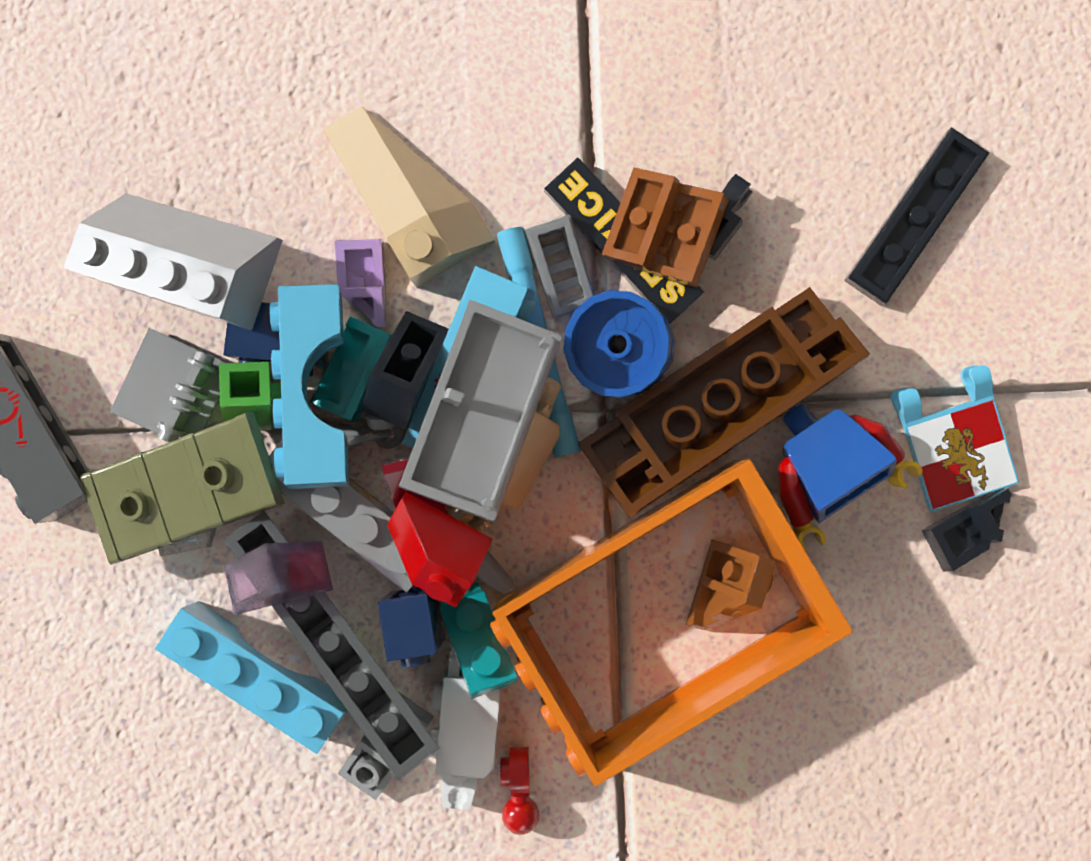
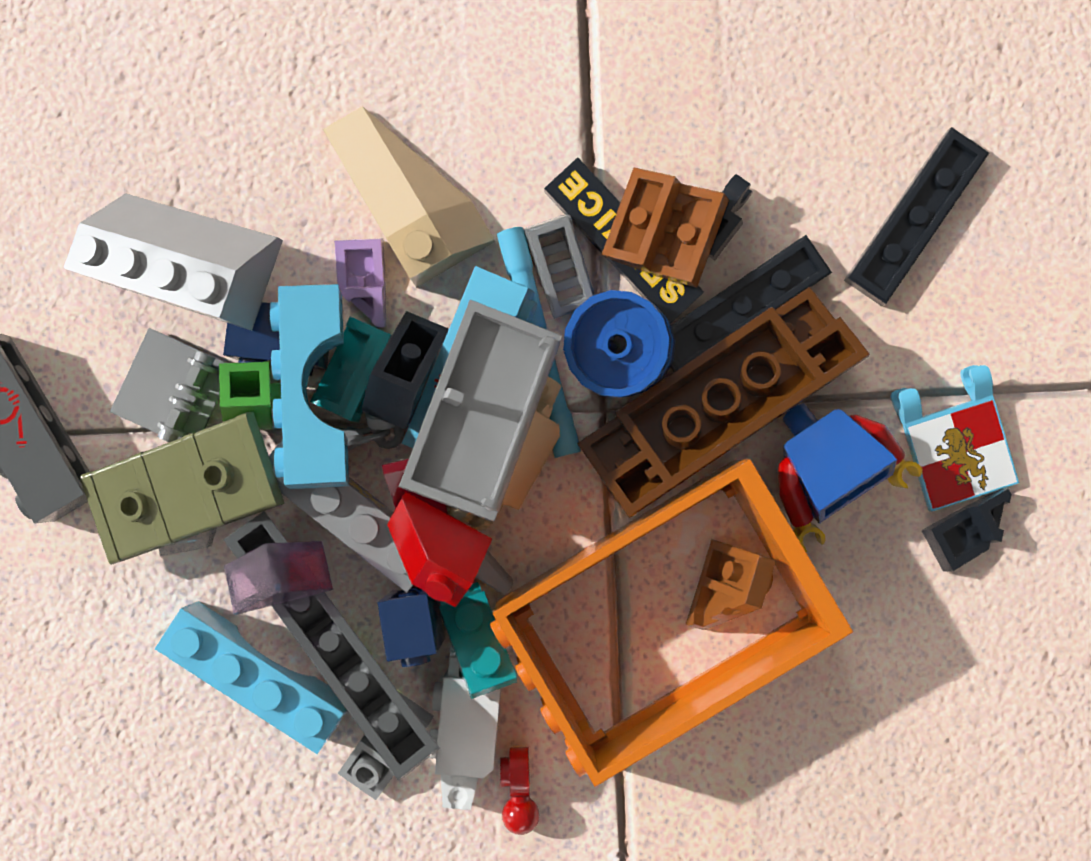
none -> black tile [670,235,832,372]

